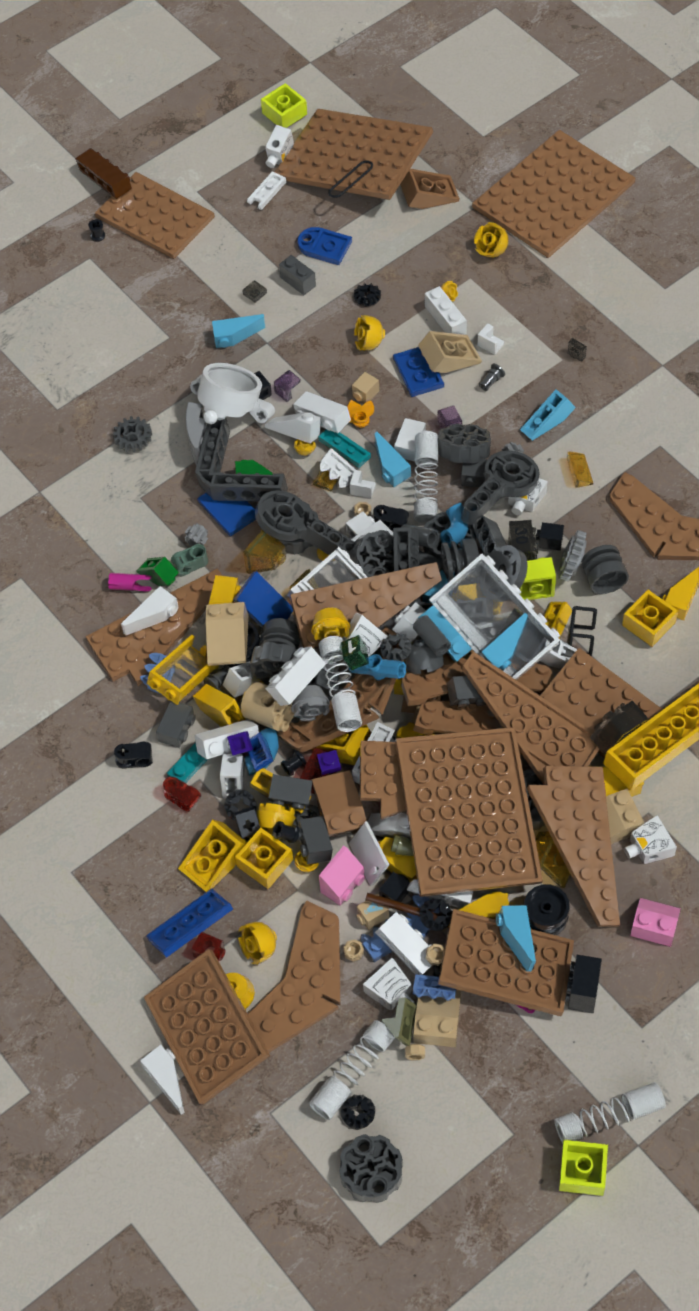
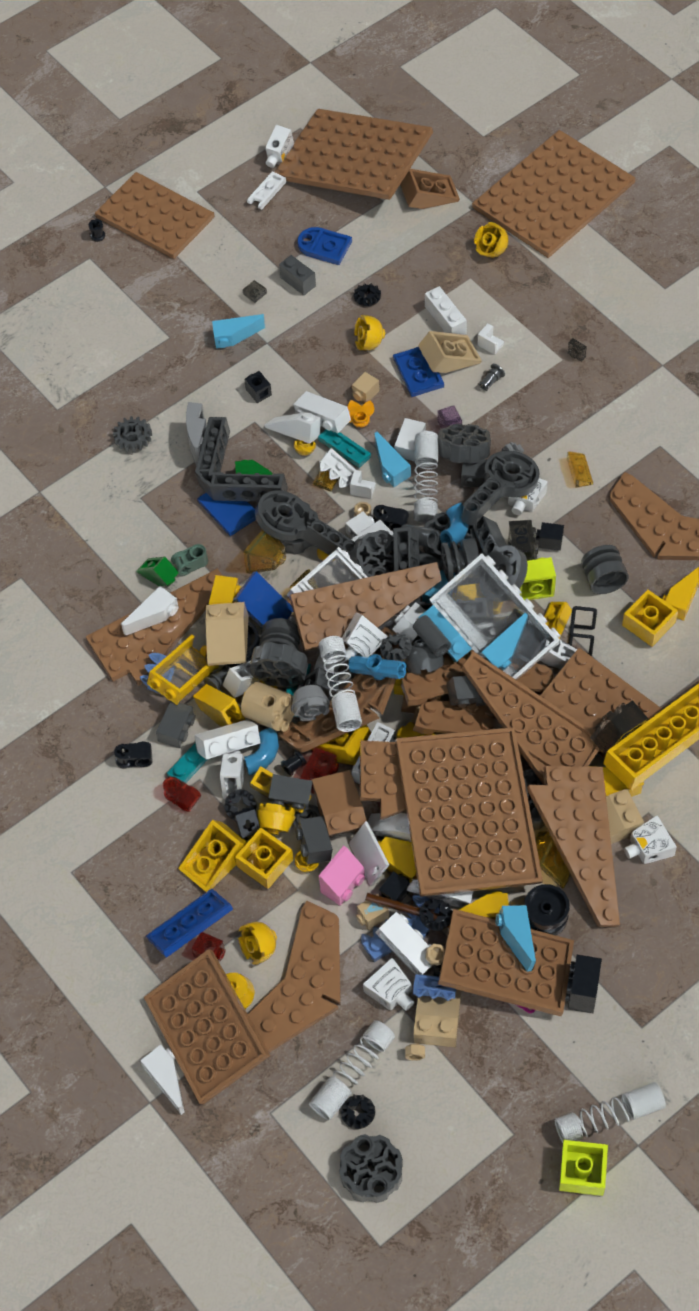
reddish brown brick [75,148,132,199] -> none
dark pink piece [108,573,152,591] -> none
light grey gear [185,523,208,546] -> none
white piece [190,363,275,424] -> none
dark purple plate [227,731,253,756] -> none
blue slope [248,732,273,771] -> none
neon yellow brick [261,83,307,128] -> none
white brick [265,646,326,706] -> none
black bush [273,821,300,843] -> none
clear purple panel [274,370,301,402] -> none
yellow cone [311,608,350,640] -> none
dark purple plate [317,750,341,775] -> none
black piece [328,160,373,198] -> none
clear green brick [341,635,369,671] -> none
tan tile [343,939,364,962] -> none
olive slope [382,997,417,1046] -> none
olive cone [391,835,414,856] -> none
yellow plate [441,281,458,301] -> none
medium azure slope [520,389,576,441] -> none
light grey gear [559,530,587,581] -> none
bright pink slope [630,898,681,947] -> none

